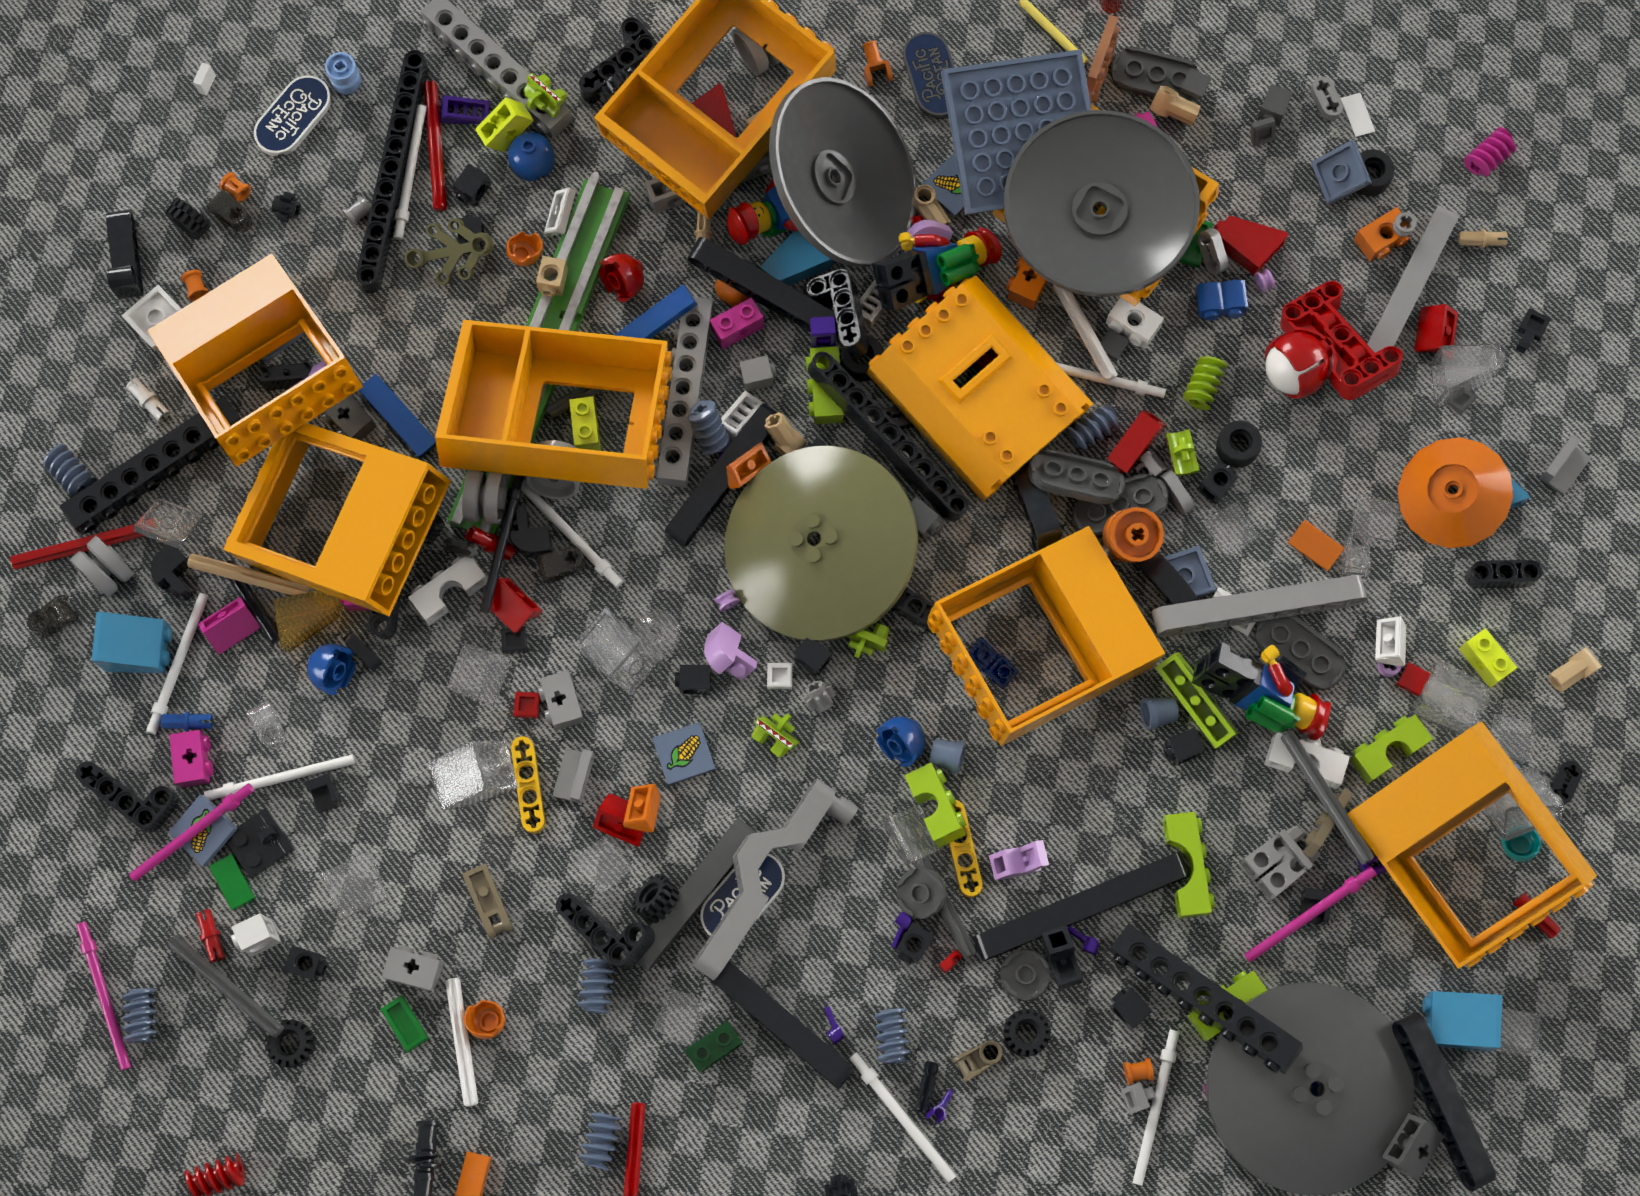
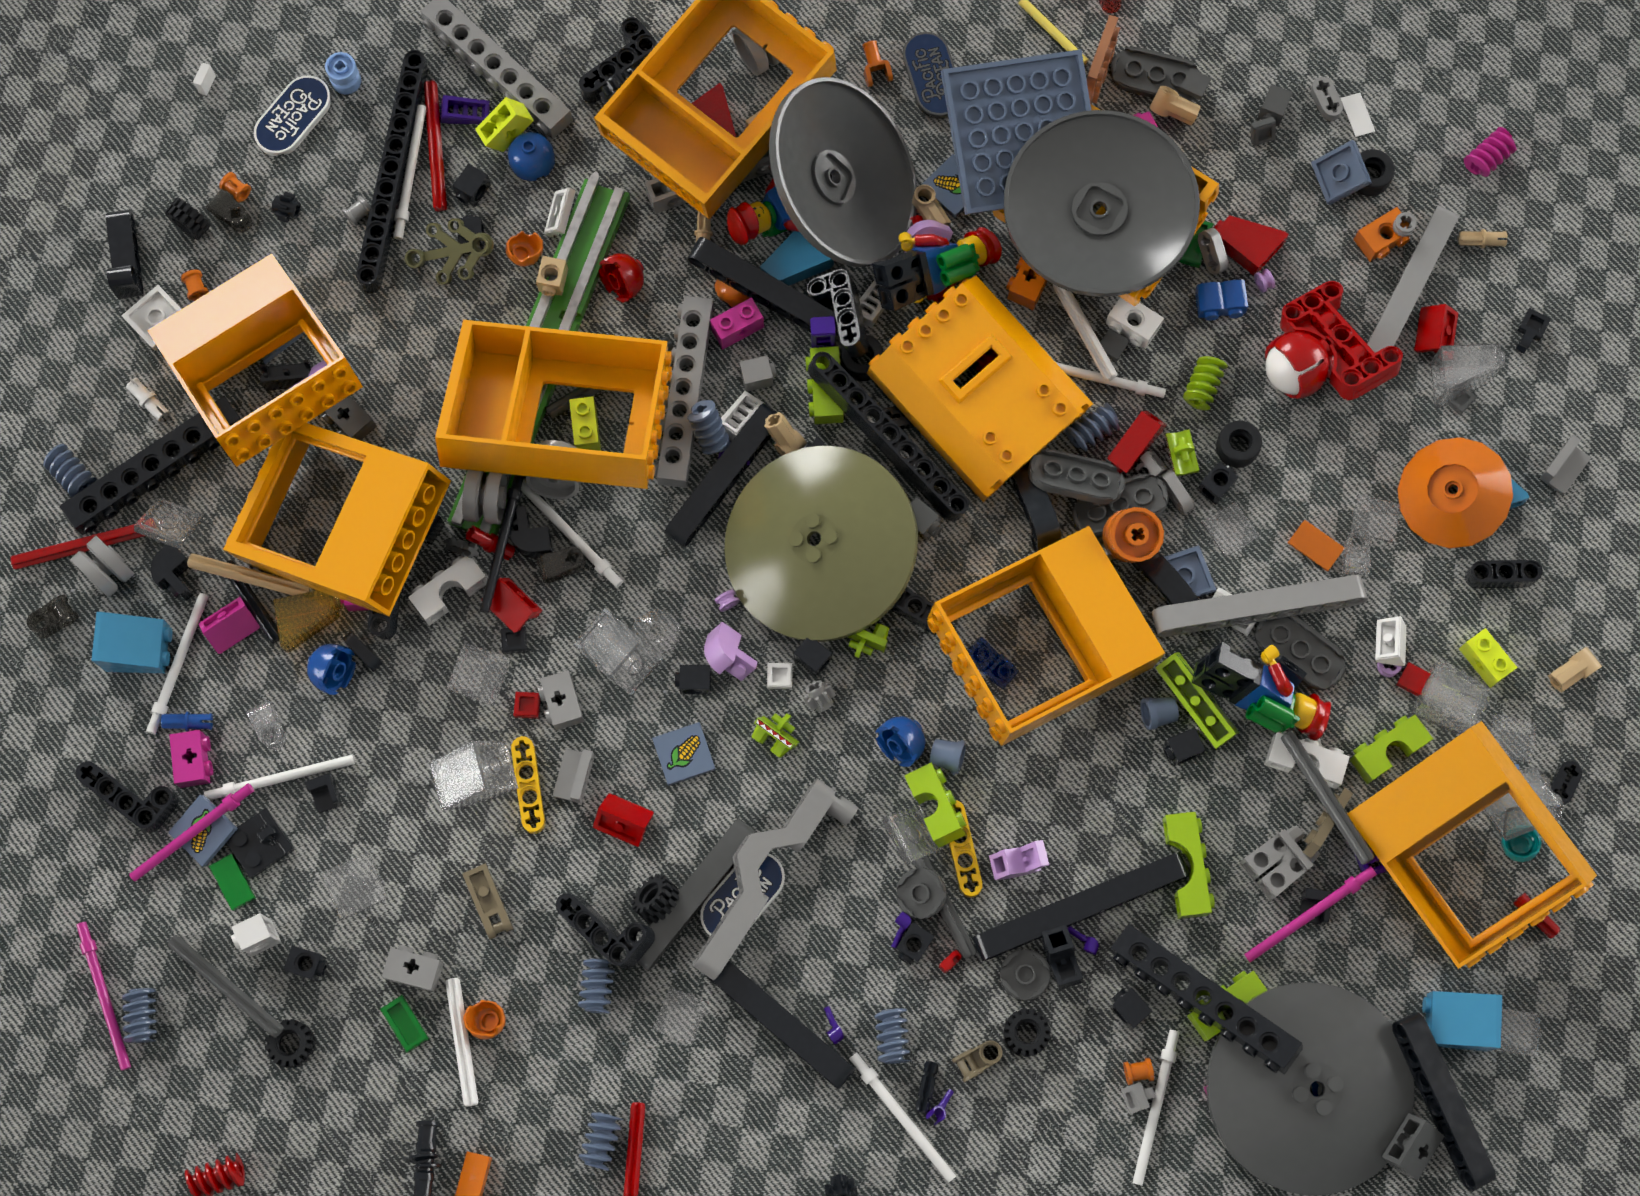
red pin [195,909,226,963] -> none
blue tile [358,374,436,459] -> none
lime hips [524,73,567,118] -> none
clear piece [573,835,634,896] -> none
blue tile [615,284,698,339] -> none
orange slope [623,783,661,832] -> none
dark green brick [684,1021,743,1074] -> none
orange slope [726,442,772,489] -> none

